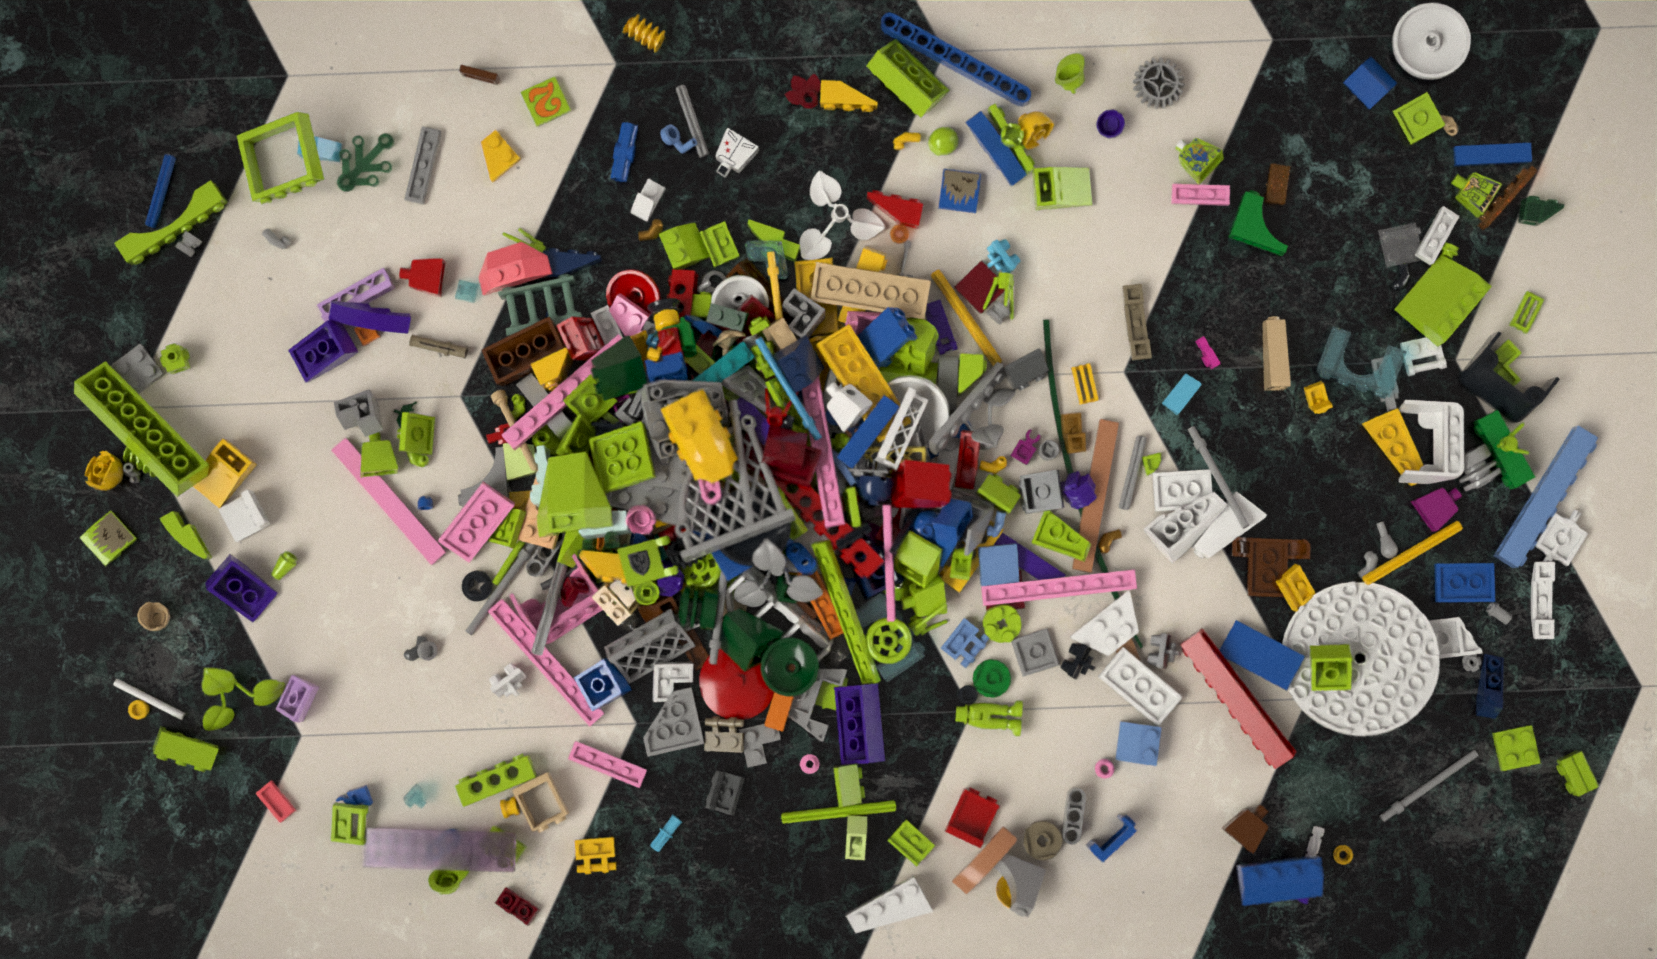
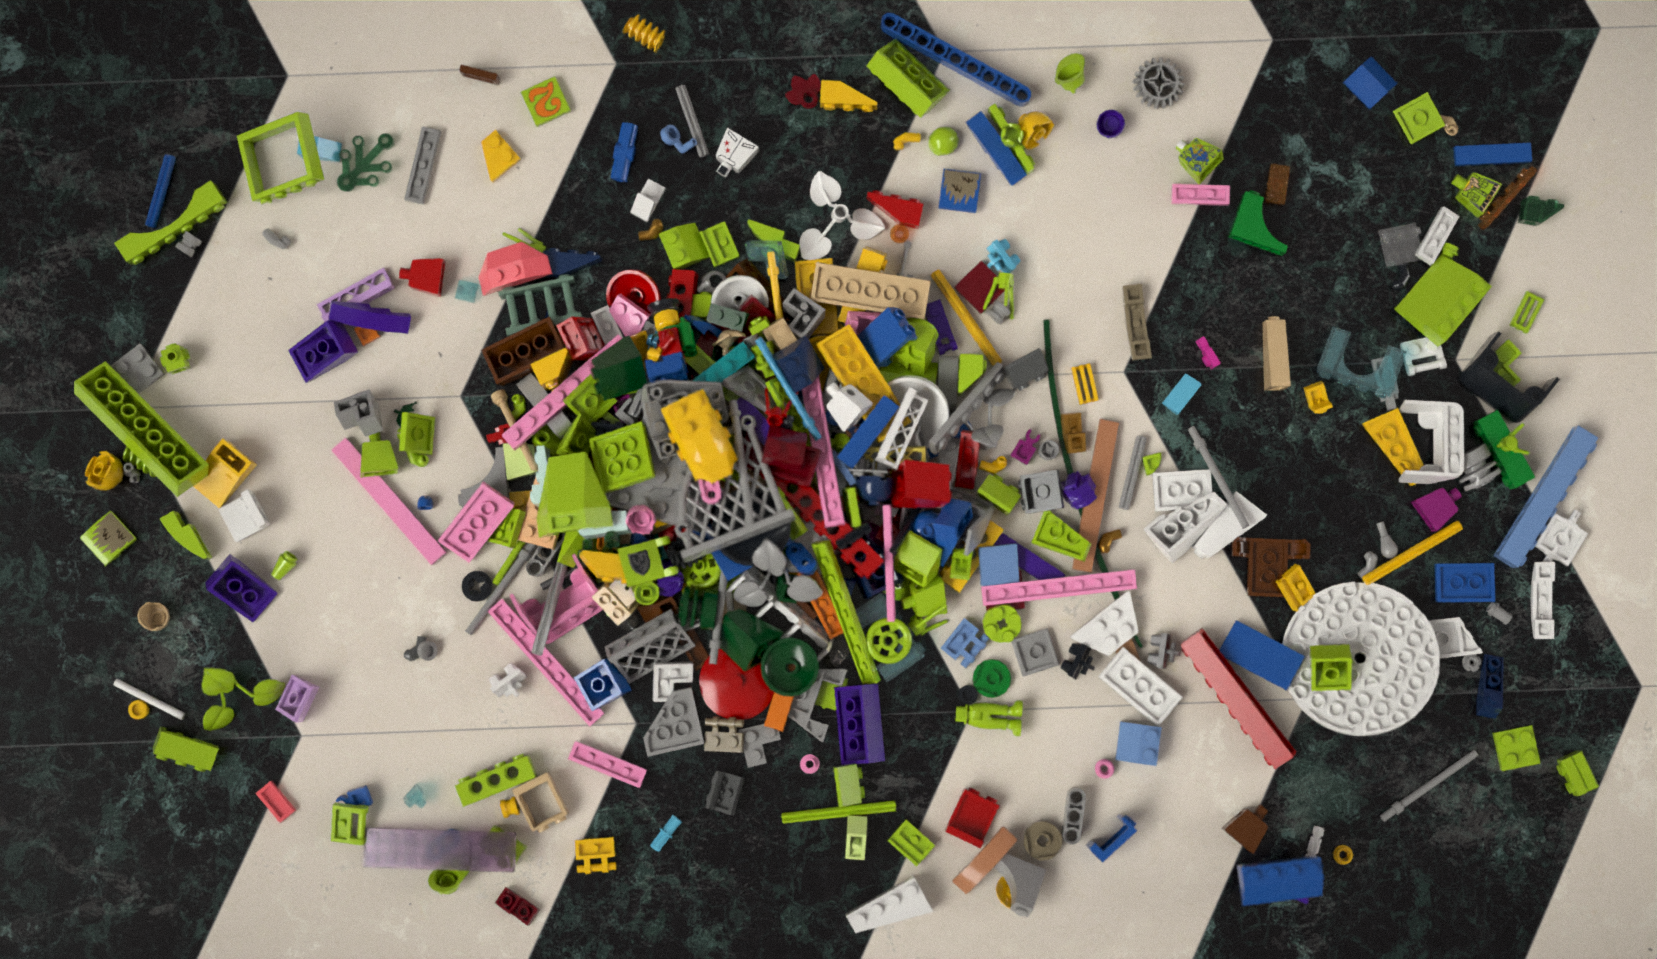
dark tan pin [409,334,468,359] -> none
dark red bracket [559,577,590,607] -> none
medium blue arm [986,510,1006,538] -> none
lime slope [1032,167,1092,210] -> none
white dish [1392,3,1471,79] -> none

